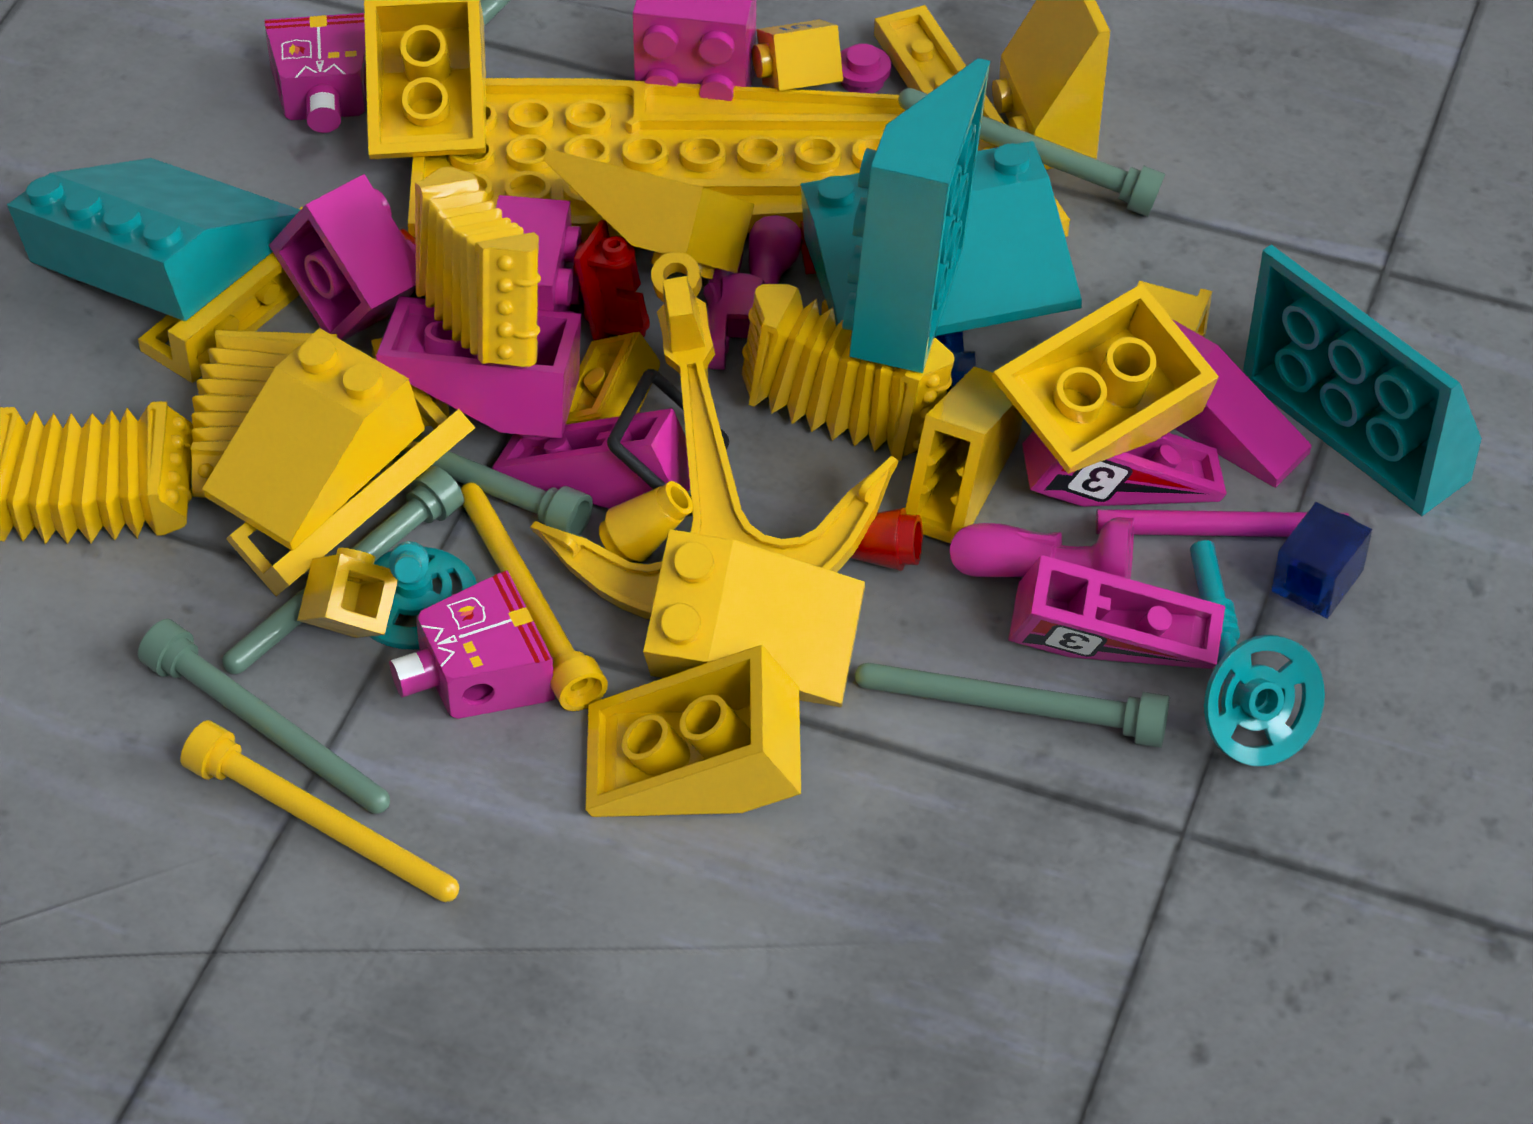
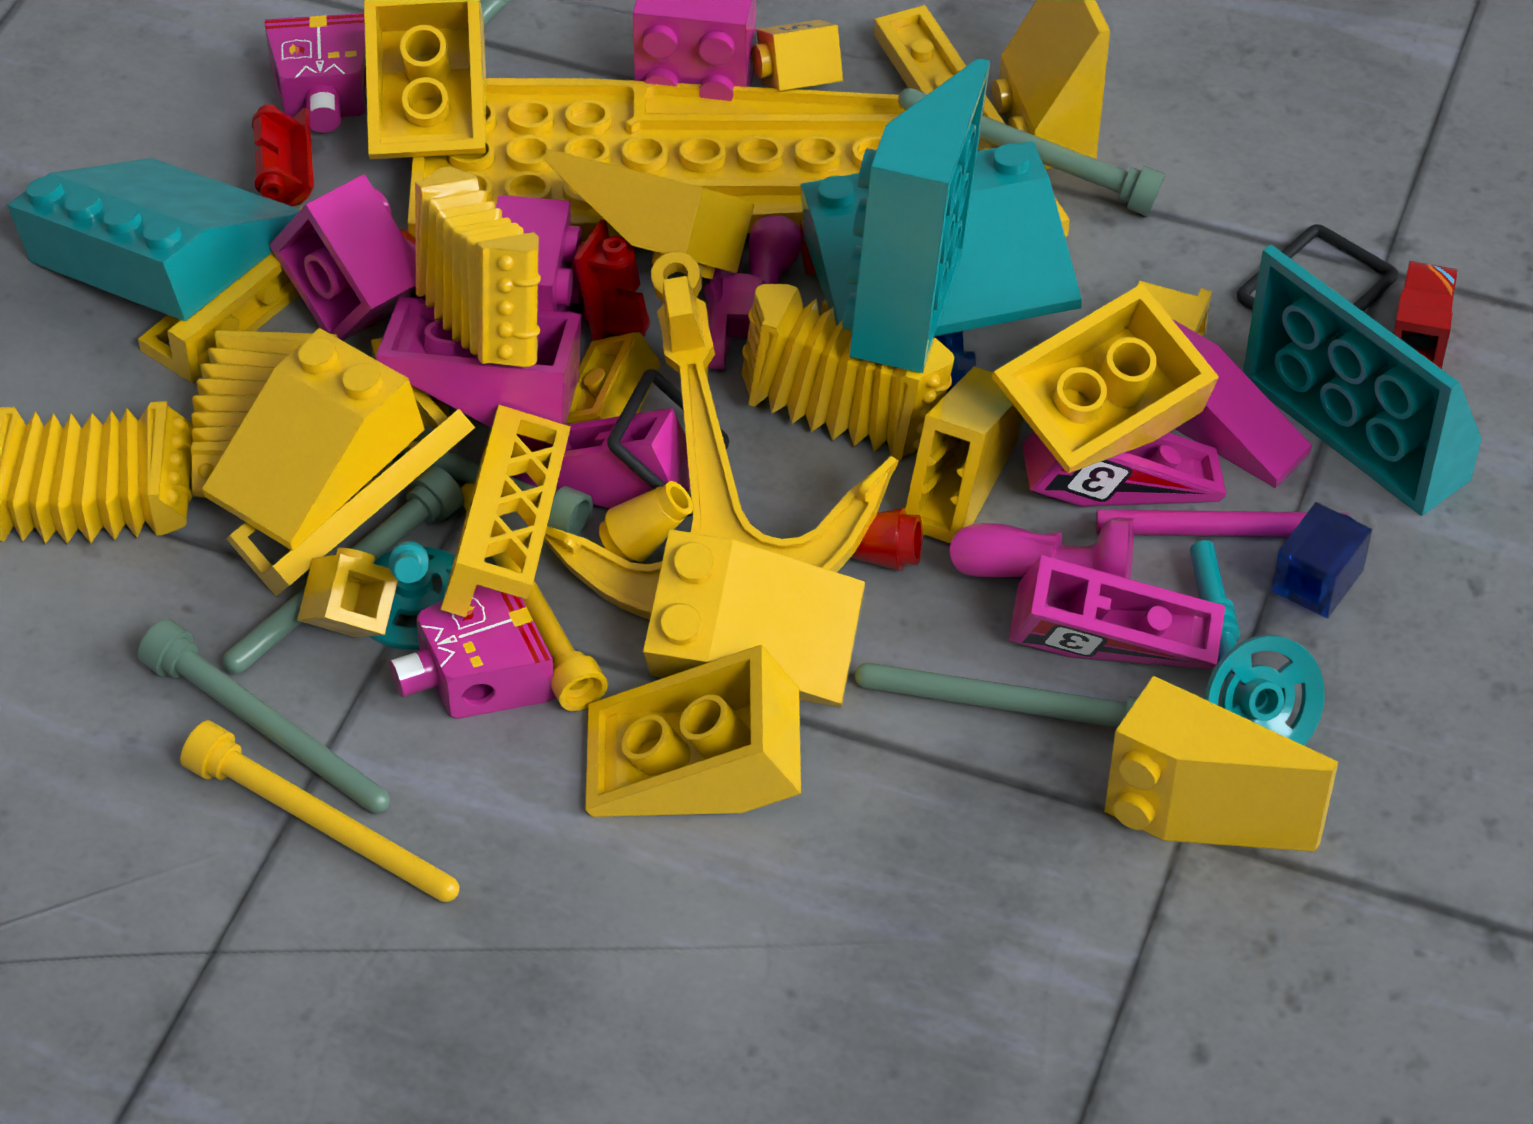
dark pink plate [840,44,891,93] -> none
none -> red hinge [252,104,314,207]
none -> yellow fence [441,405,571,617]
none -> yellow slope [1104,675,1338,852]
none -> black piece [1237,224,1399,311]
none -> red leg [1393,260,1457,369]

